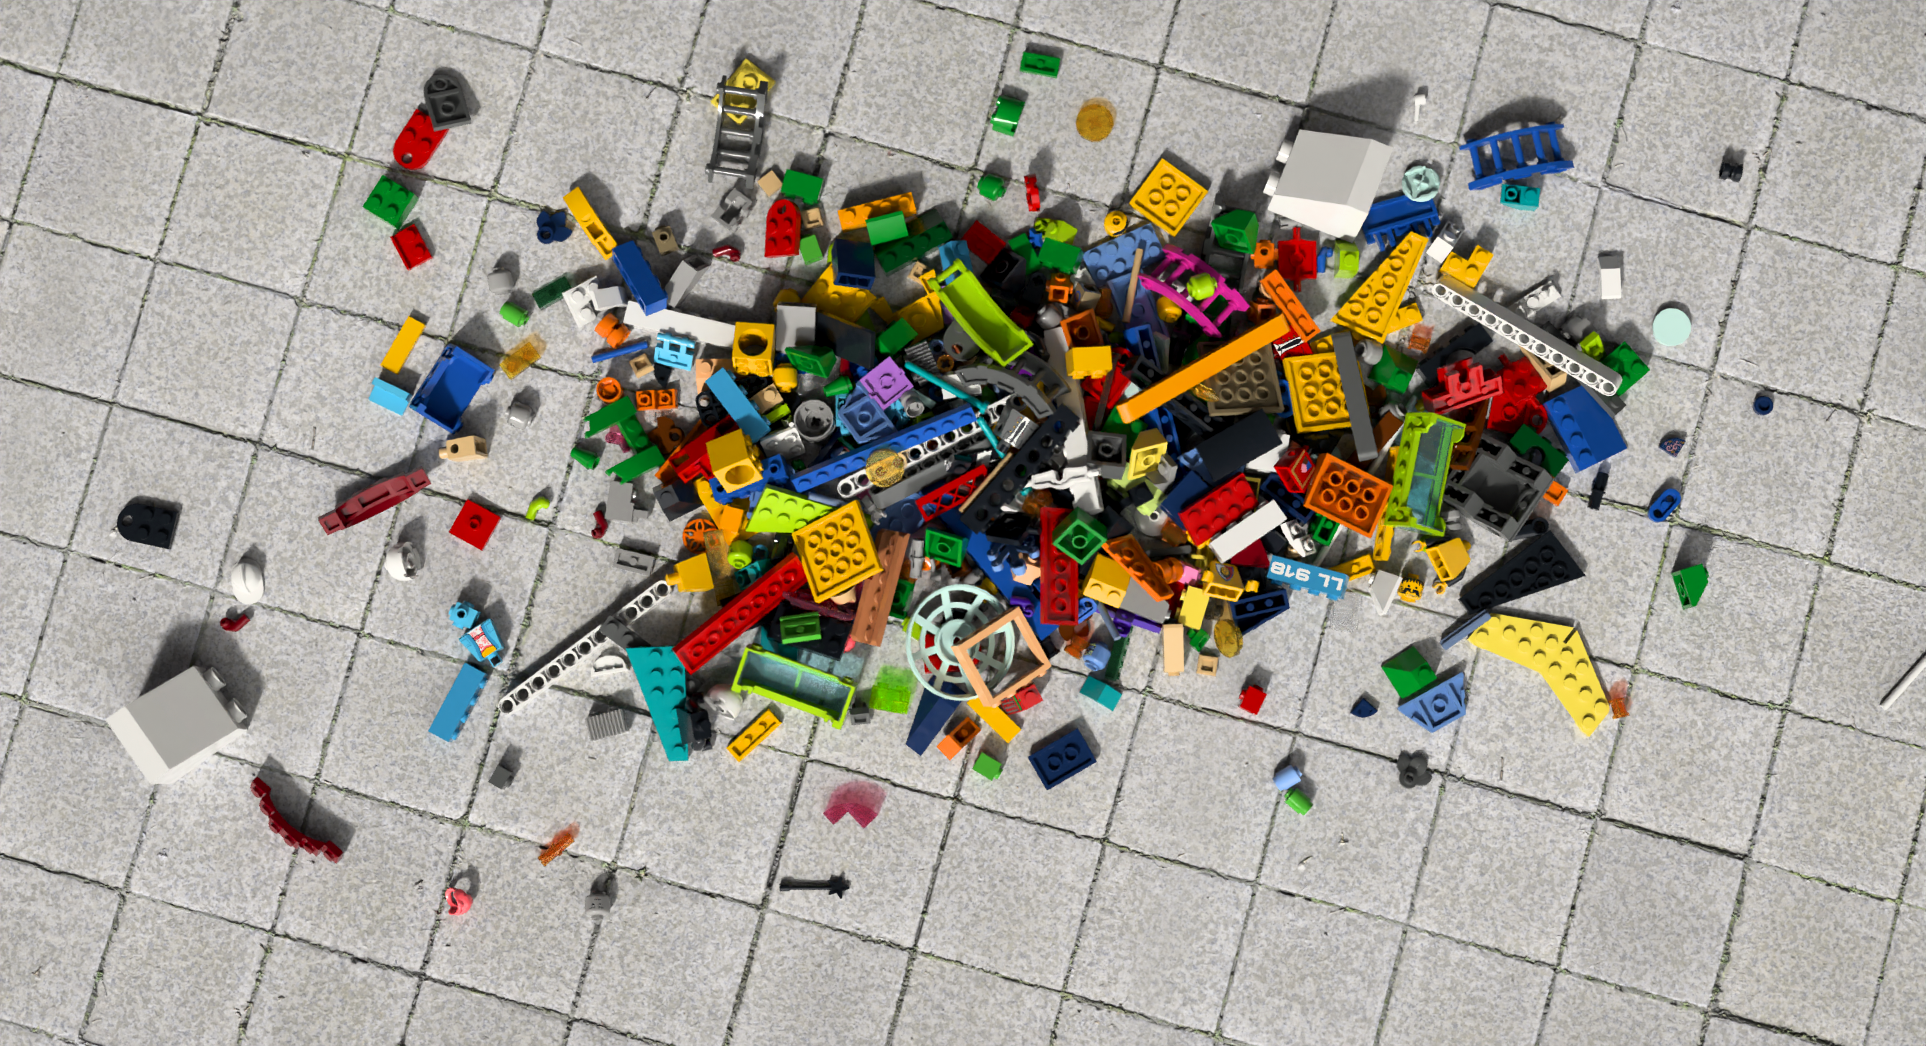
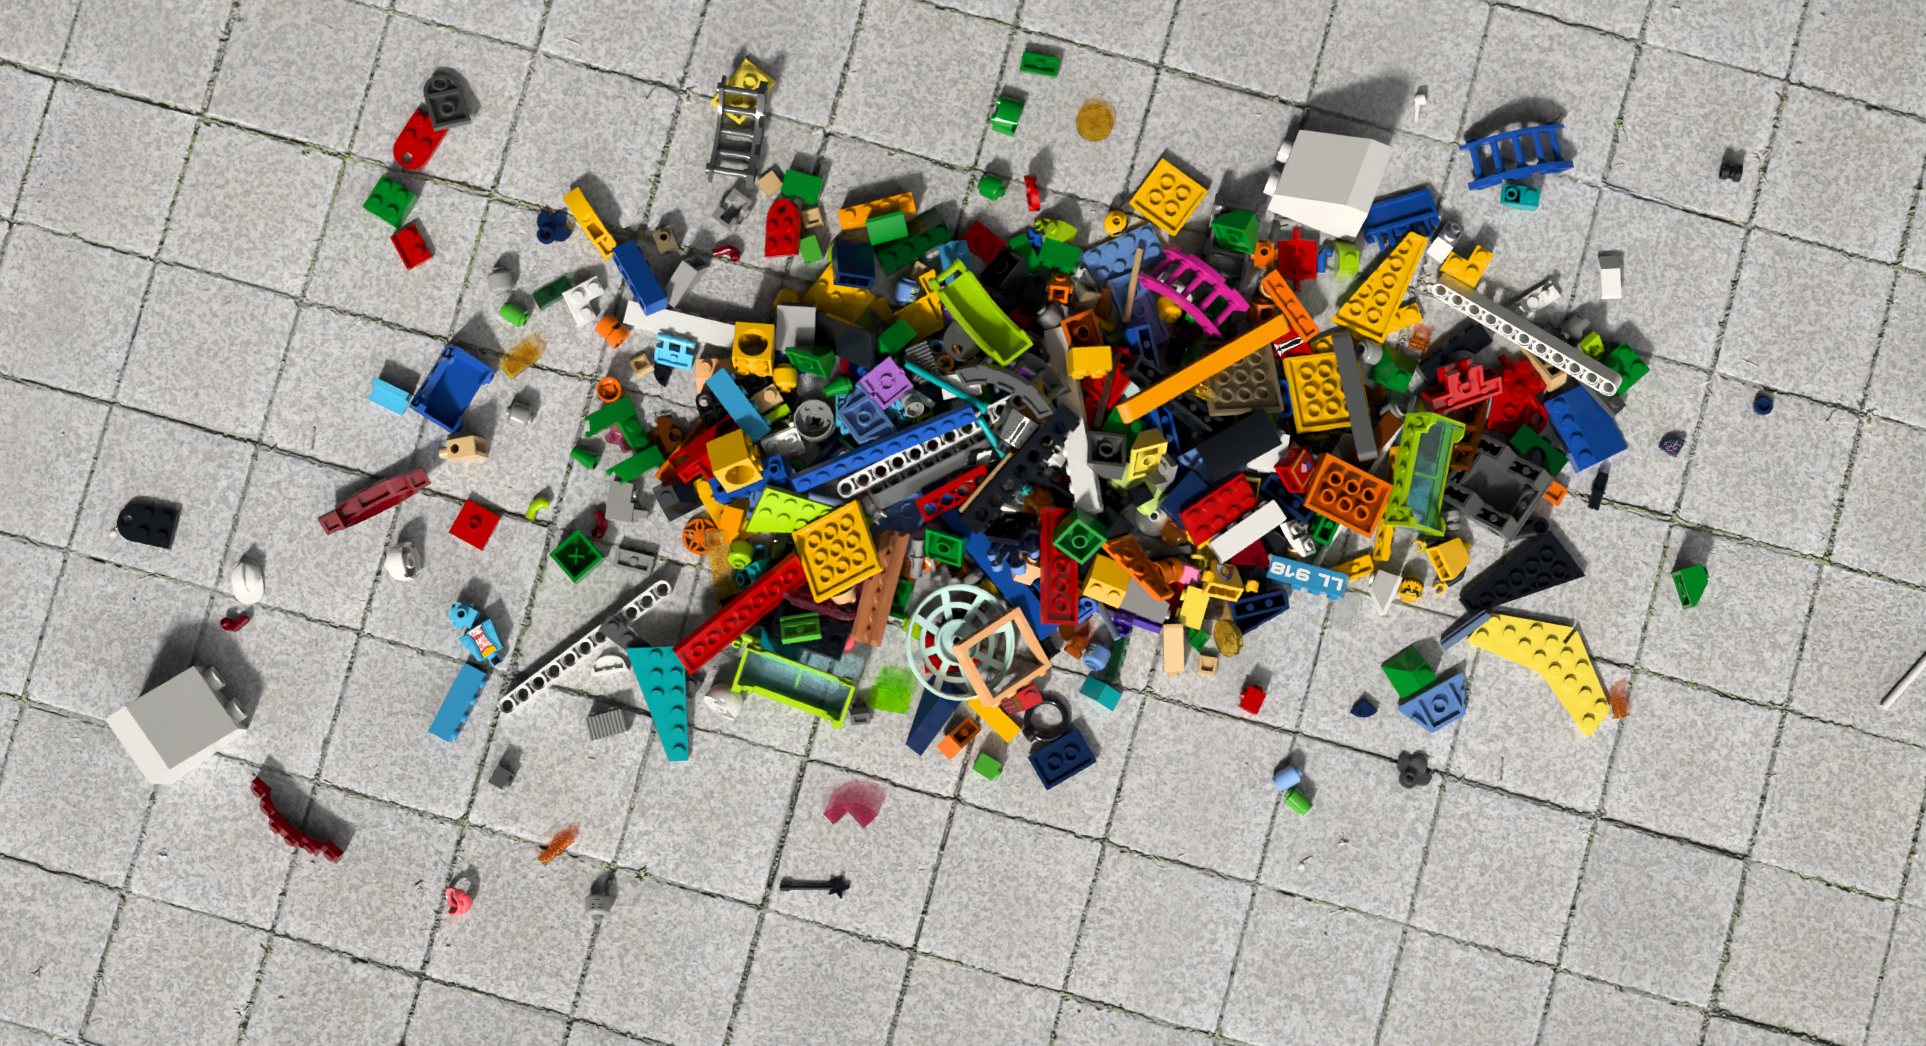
yellow tile [380,316,426,375] -> none
white slope [590,286,629,311] -> none
blue bar [591,341,648,363] -> none
orange slope [636,389,678,411] -> none
yellow torso [665,553,714,592] -> none
black torso [676,692,713,752] -> none
yellow tile [726,709,782,762] -> none
clear yellow tile [865,449,904,487] -> none
black plate [946,454,972,475] -> none
dark purple arm [1010,595,1035,617] -> none
white piece [1024,466,1102,490] -> none
light aqua plate [1153,331,1170,373] -> none
lime head [1187,272,1217,300] -> none
light aqua tile [1402,165,1440,202] -> none
blue plate [1647,489,1681,523] -> none
light aqua tile [1652,308,1691,346] -> none
none -> green brick [549,529,606,585]
none -> lime arm [731,632,761,648]
none -> medium blue head [893,277,920,306]
none -> black piece [1021,697,1070,743]

